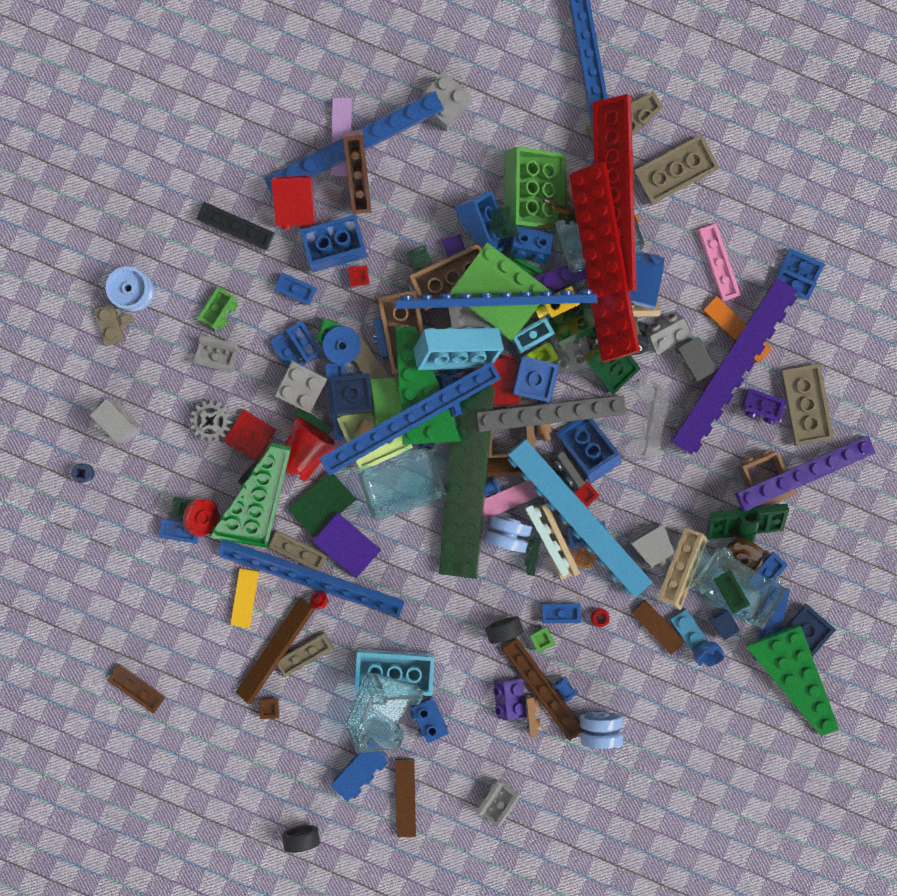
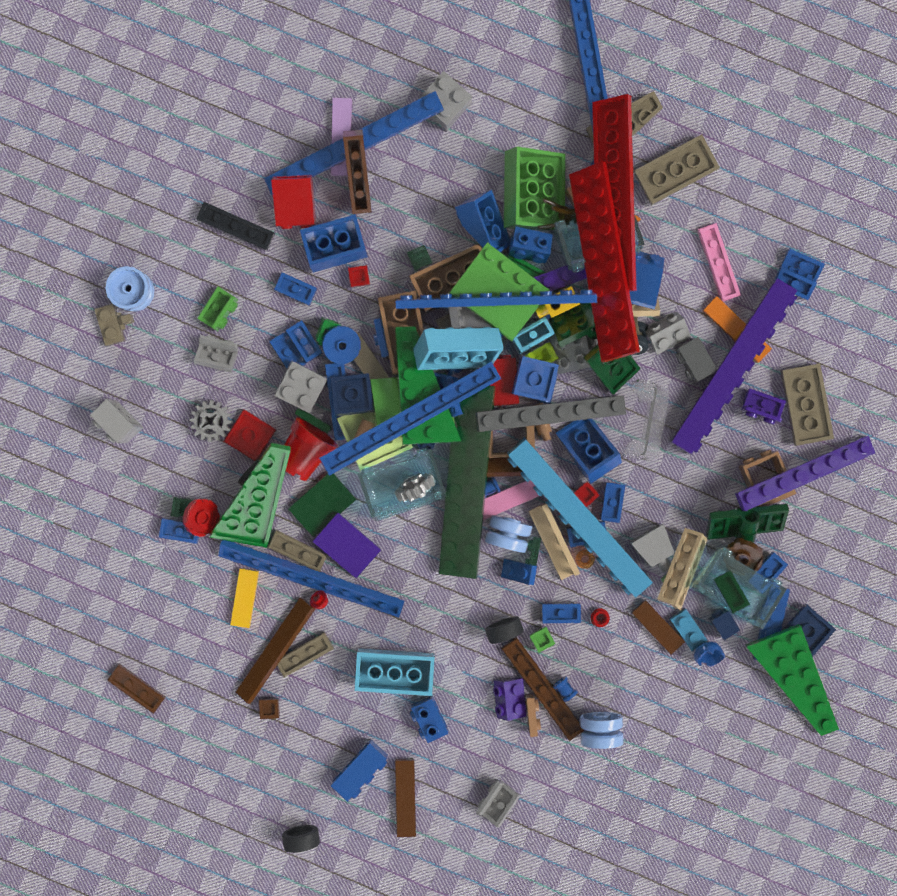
dark blue wheel [71,464,95,483] -> none
clear light blue windscreen [346,673,424,753] -> none
dark purple tile [442,234,466,258] -> none
panel [490,206,517,239] -> none
light aqua plate [525,504,570,577] -> none
dark grey bracket [550,449,587,491] -> none
none -> light grey gear [394,473,436,502]
none -> blue plate [501,559,537,585]
none -> blue plate [600,482,626,523]

